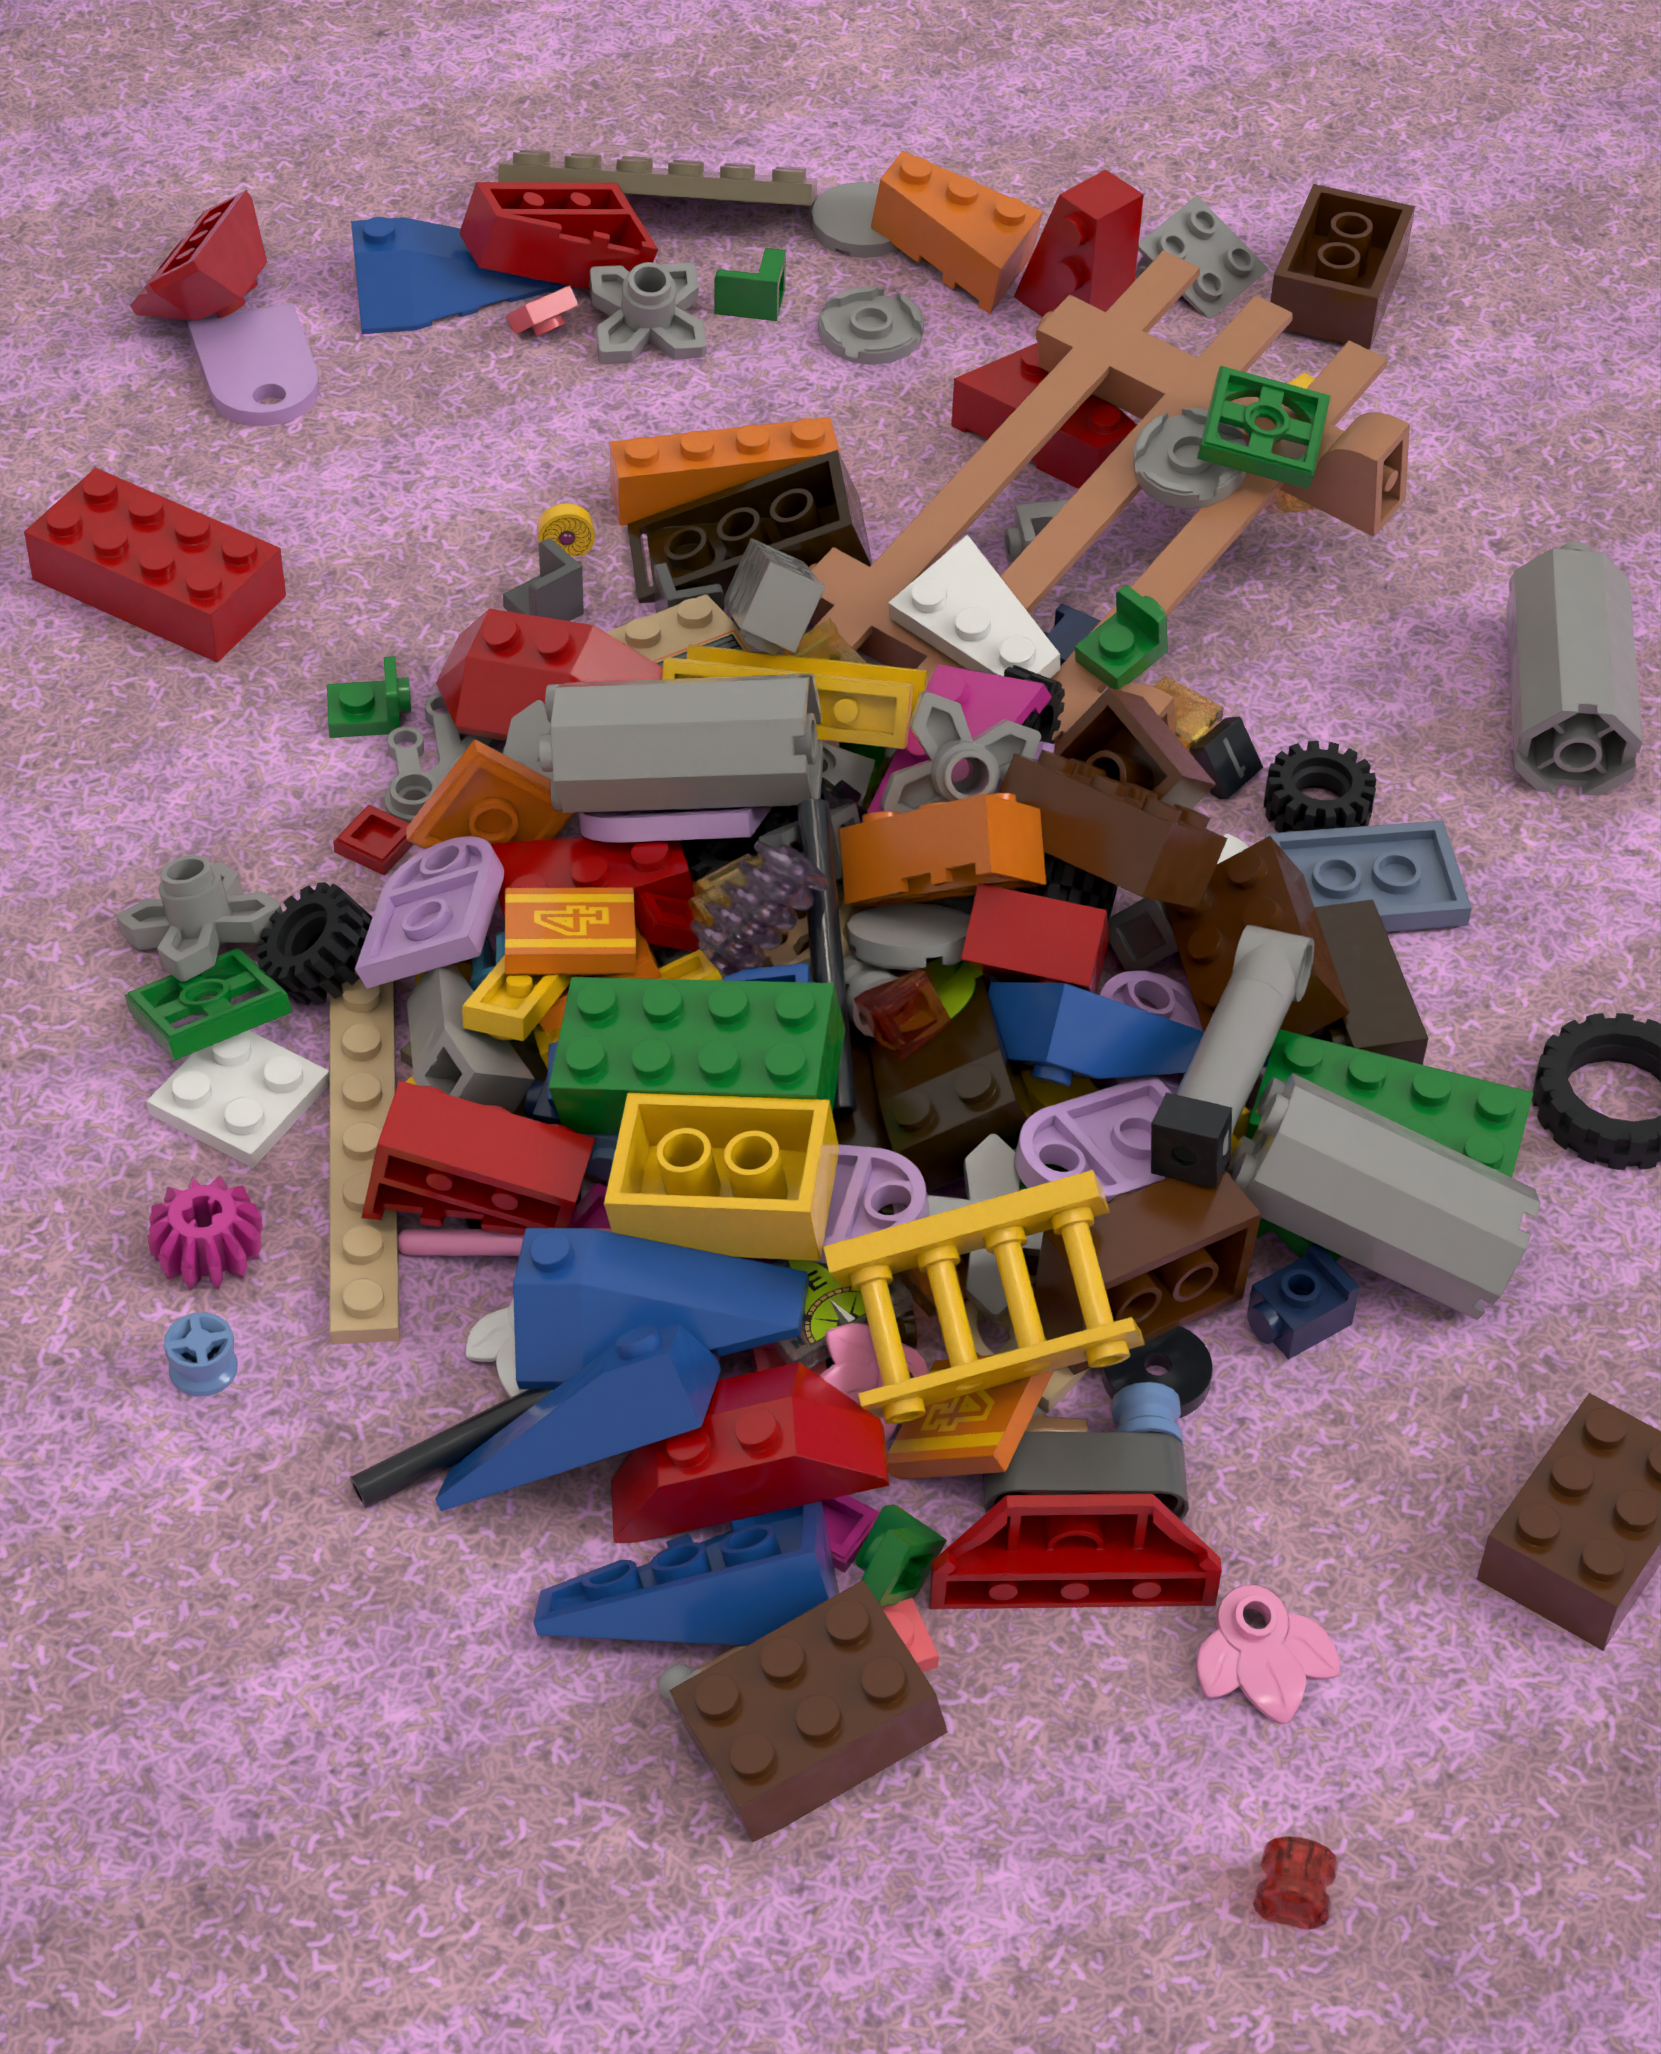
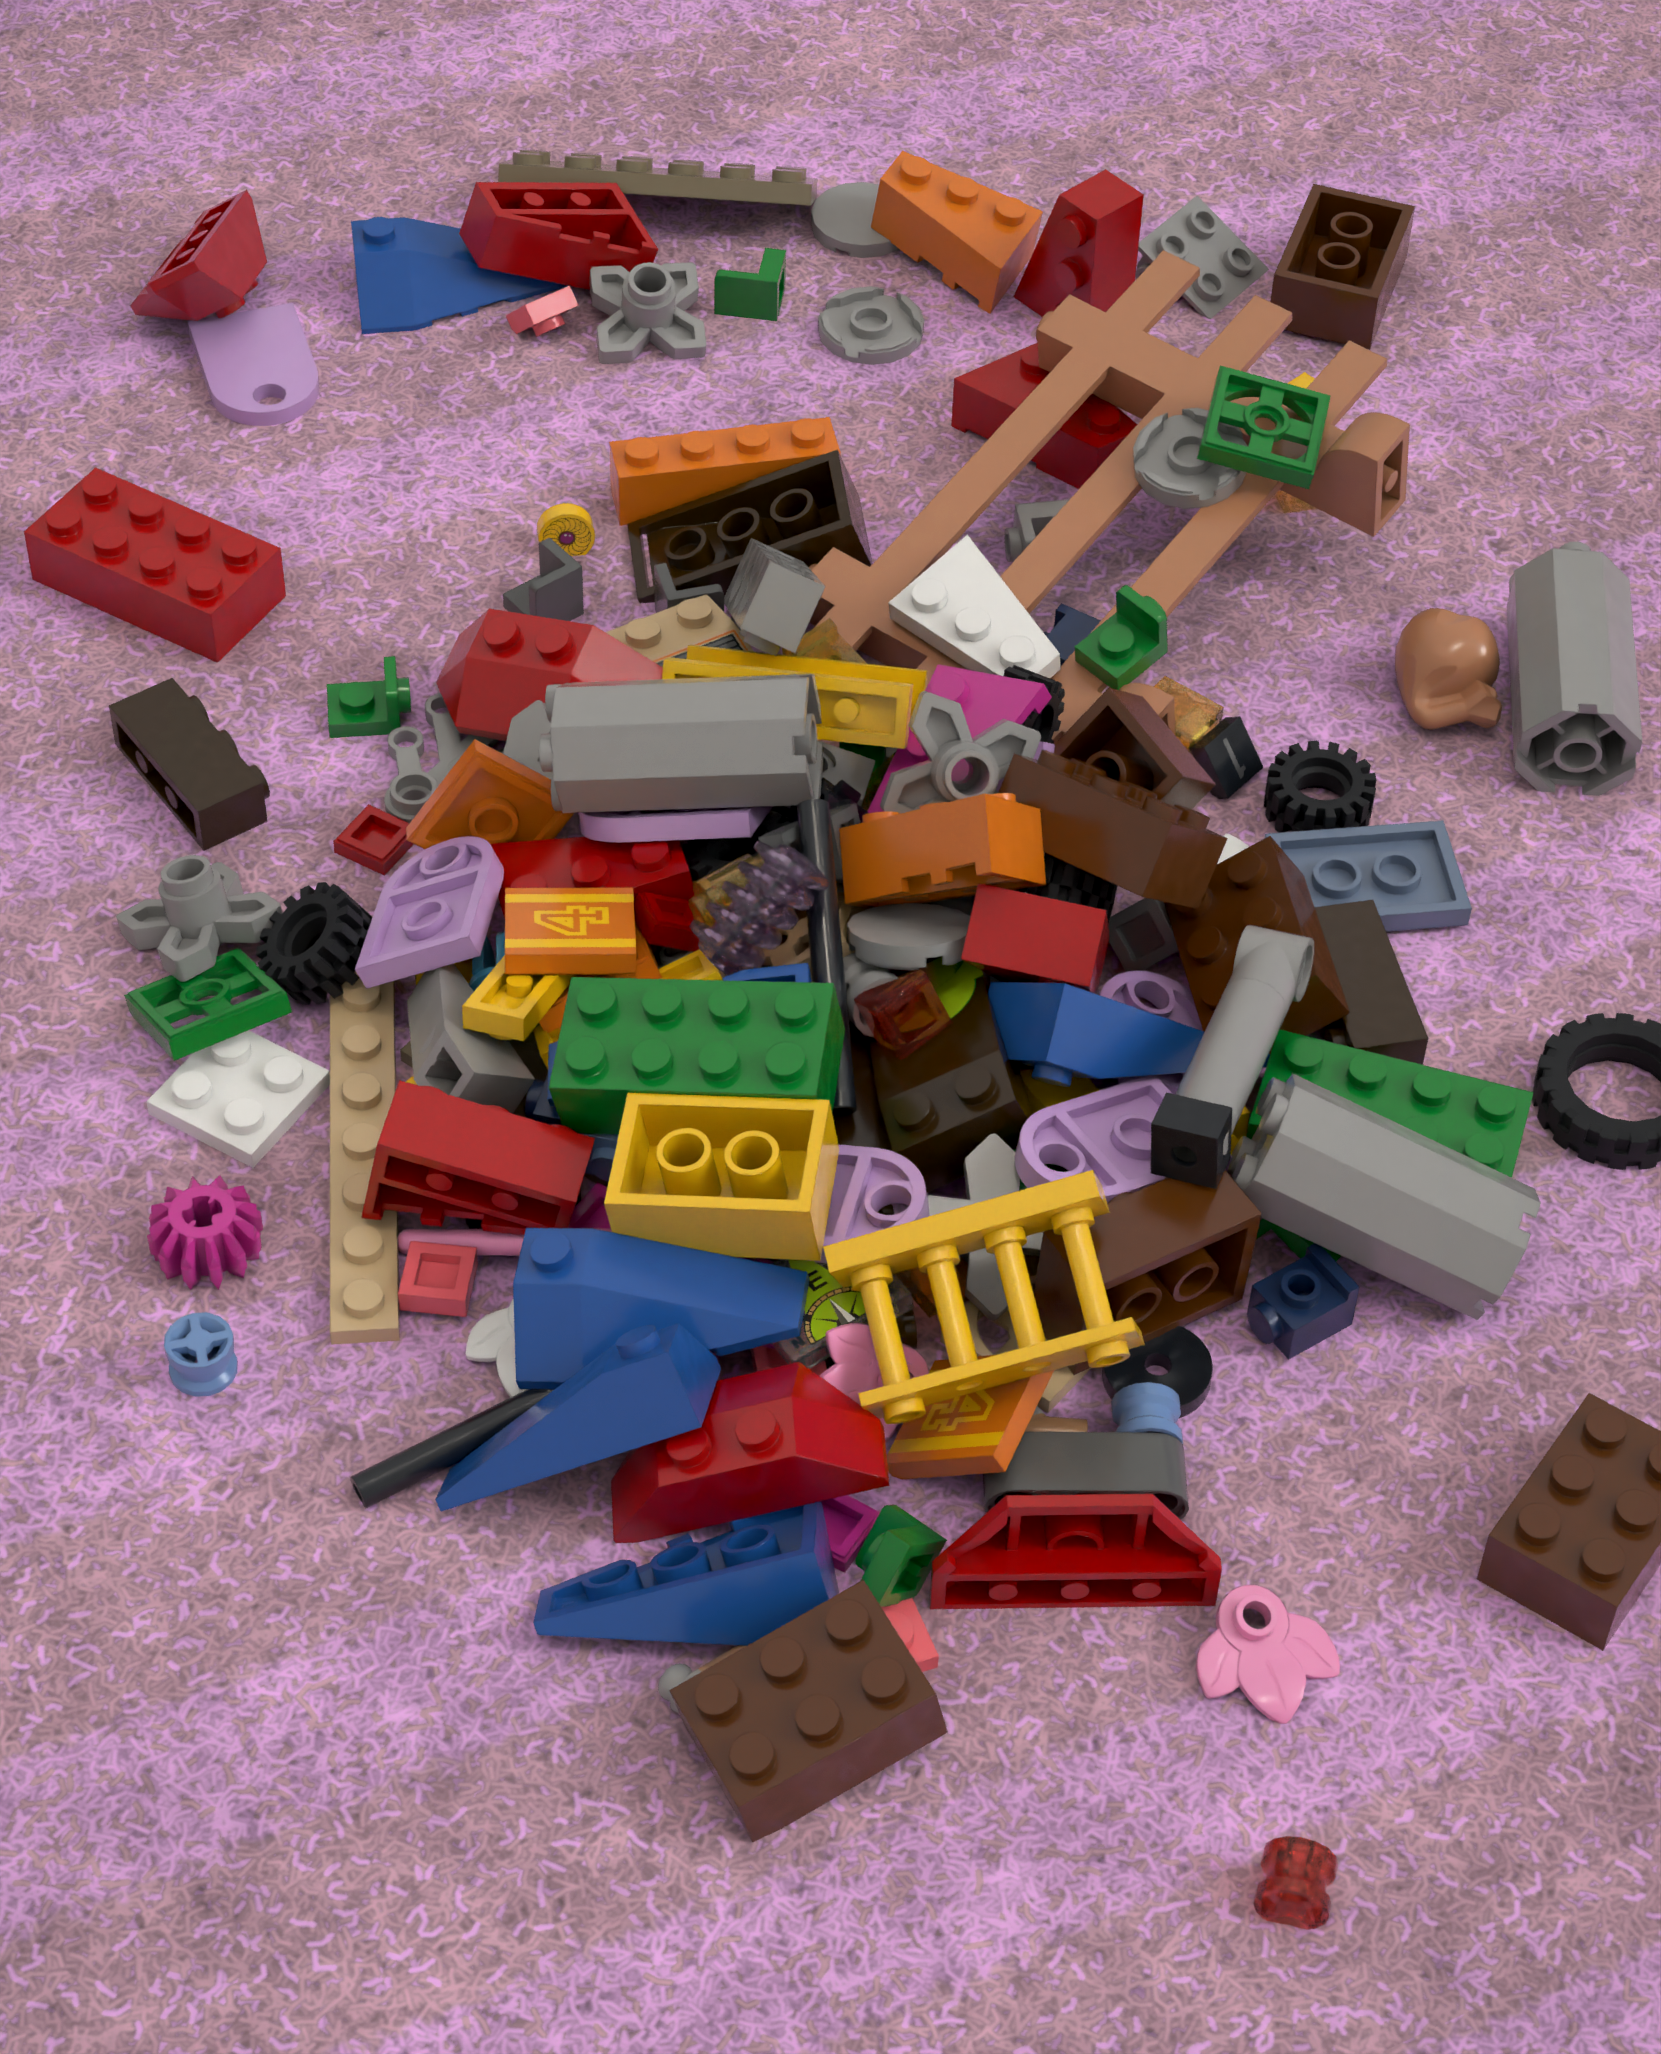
none -> dark brown brick [109,678,270,851]
none -> coral plate [398,1241,478,1317]
none -> nougat piece [1395,608,1502,730]

